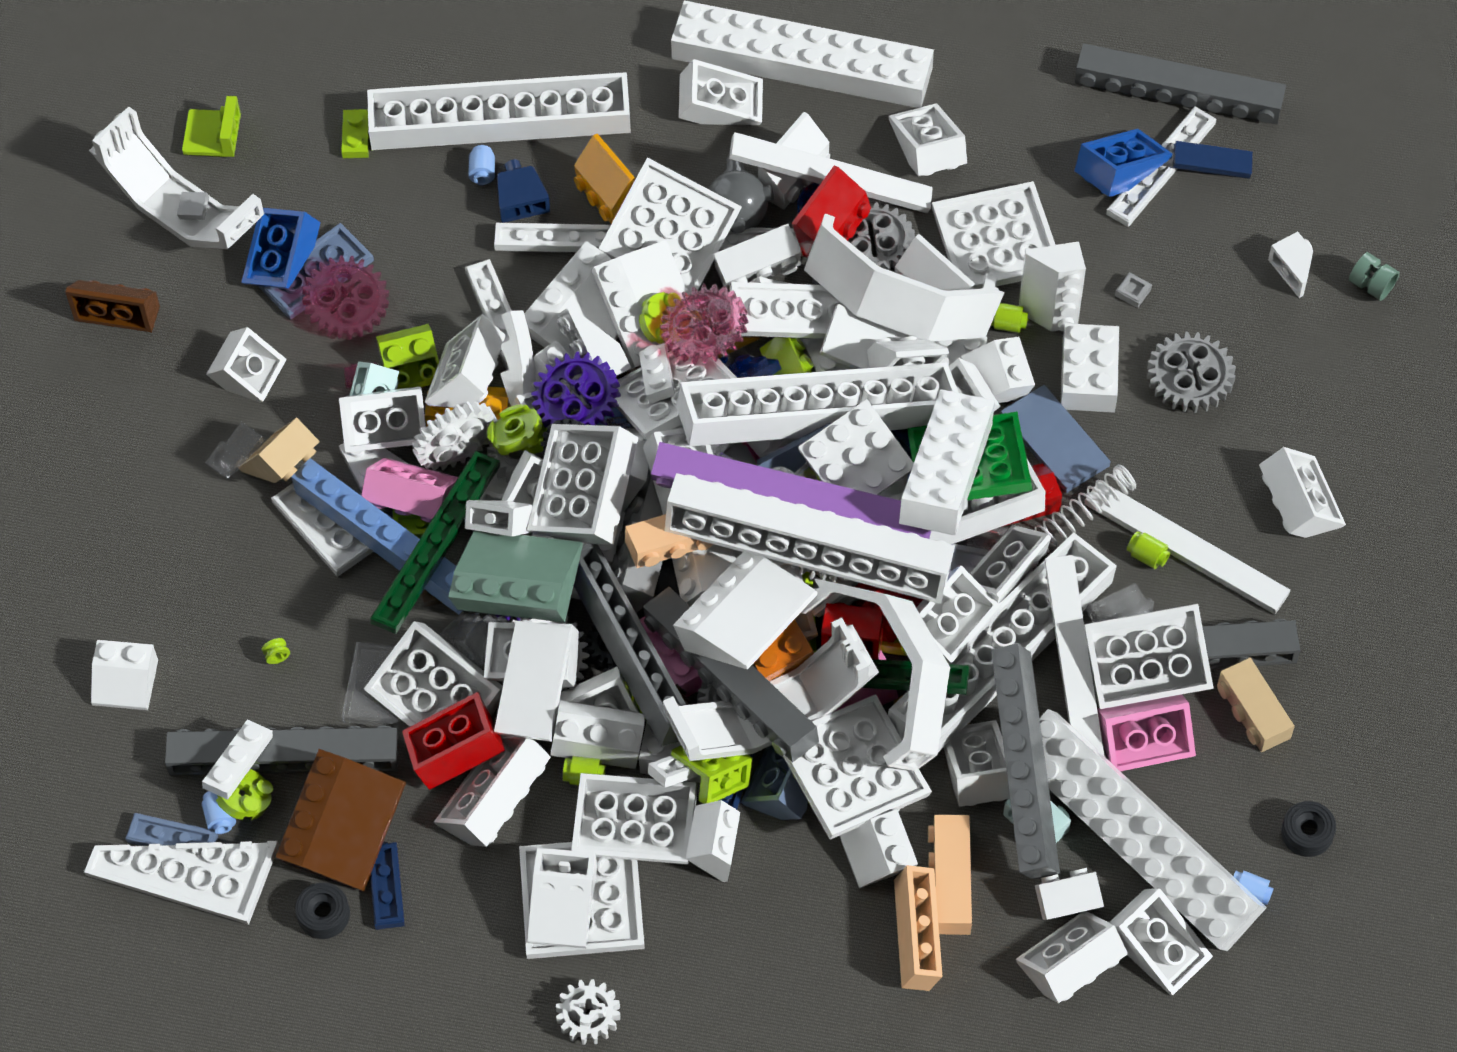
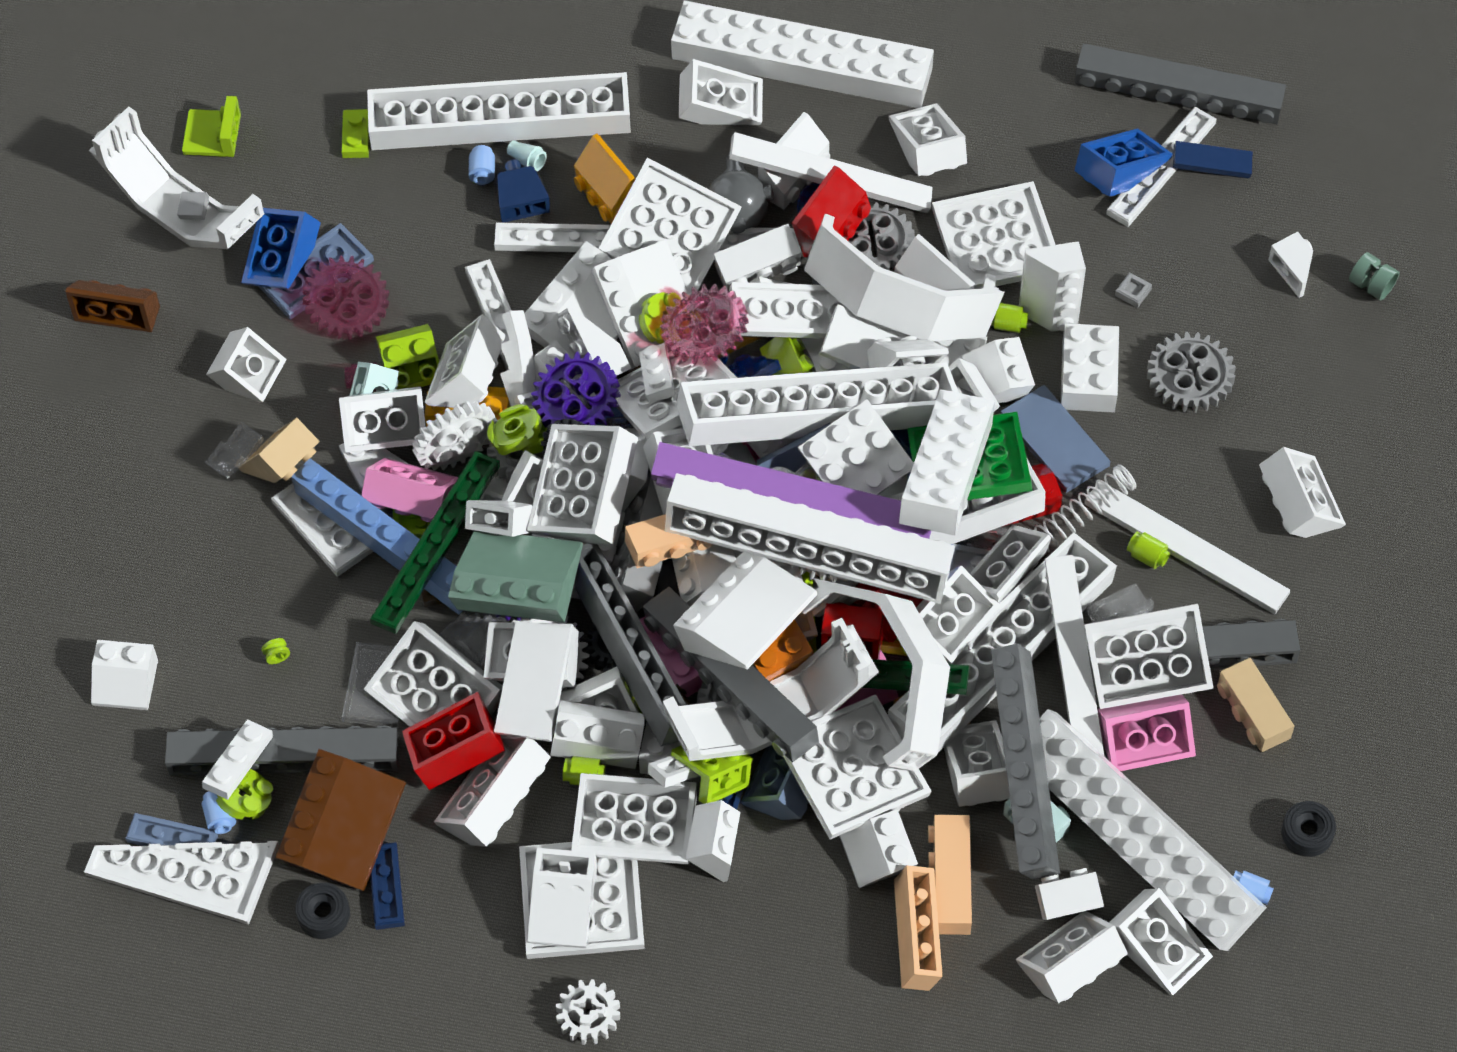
none -> light aqua cone [507,140,547,171]

